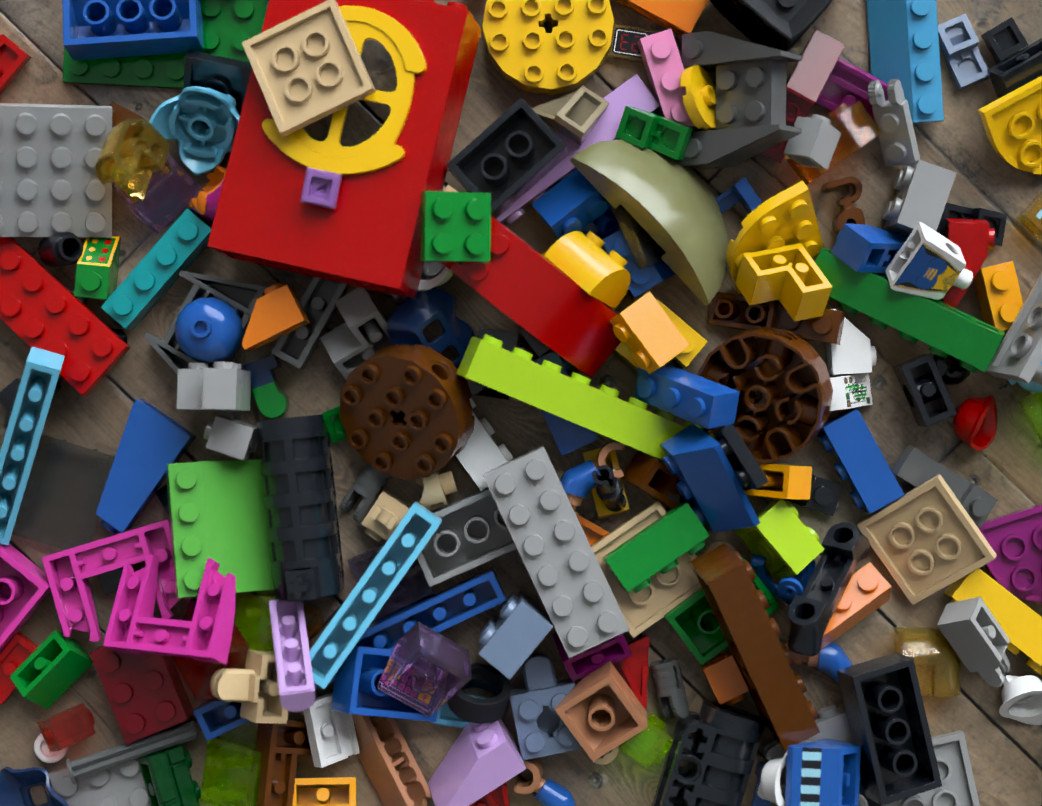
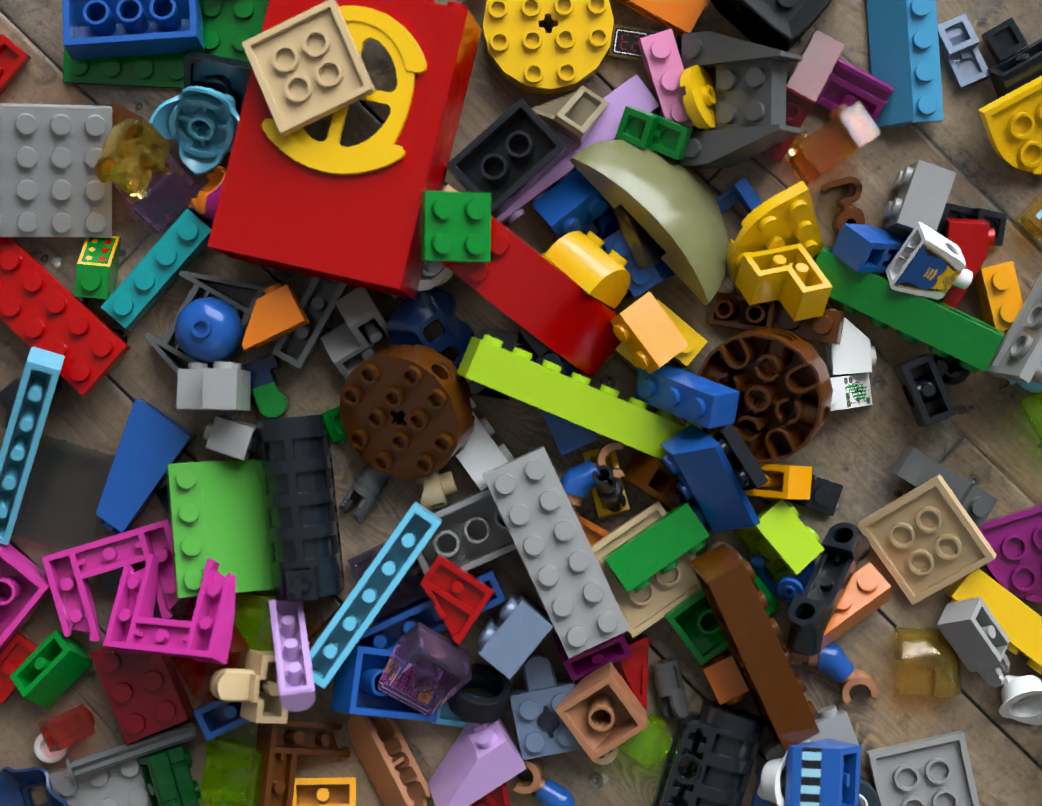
black brick [38,232,83,267] -> none
medium lavender tile [300,167,342,209] -> none
white plate [303,693,360,768] -> none
tan brick [361,490,411,542] -> none
light grey brick [784,114,841,170] -> none
blue brick [818,408,905,514] -> none
black brick [837,652,942,806] -> none
light grey hinge [868,79,920,166] -> none
red helmet [953,395,997,451] -> none
none -> red wing [420,554,495,645]

